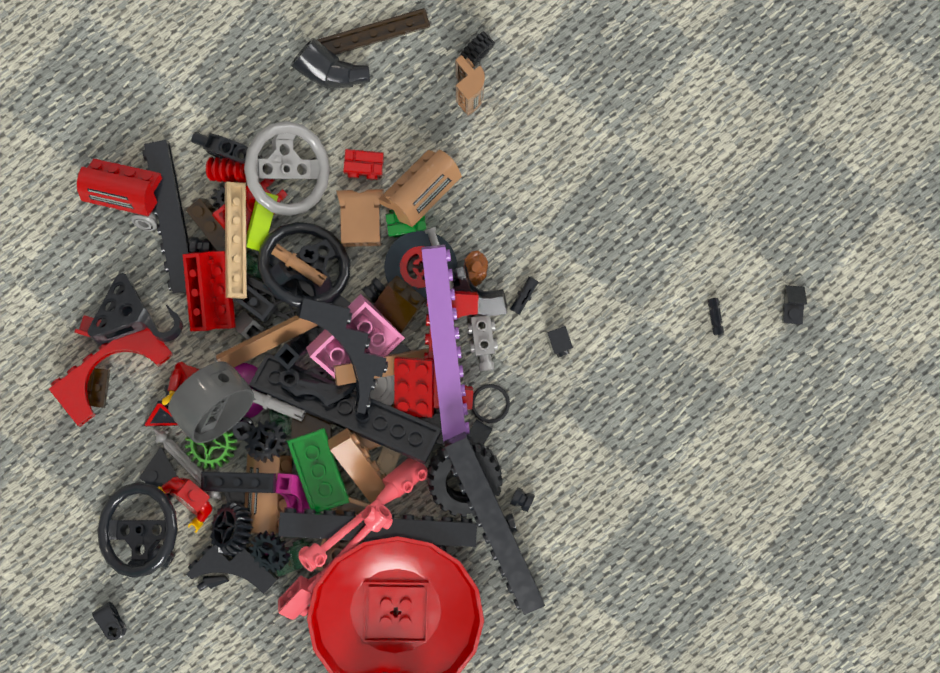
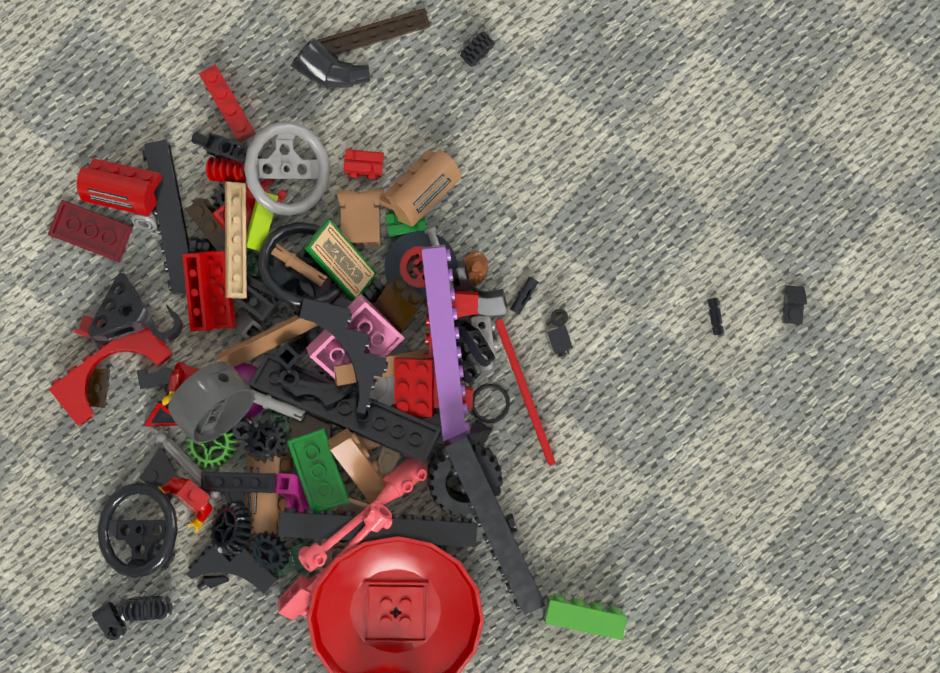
medium nougat brick [455,55,485,116] -> none
black wheel [510,487,535,512] -> none
none -> dark red tile [48,200,134,263]
none -> black gear [118,595,172,621]
none -> black leg [137,367,173,389]
none -> red brick [199,64,256,143]
none -> tile [304,219,377,301]
none -> black piece [454,320,495,384]
none -> red tile [495,319,556,466]
none -> bright green brick [543,593,627,640]
none -> black bush [551,309,568,326]

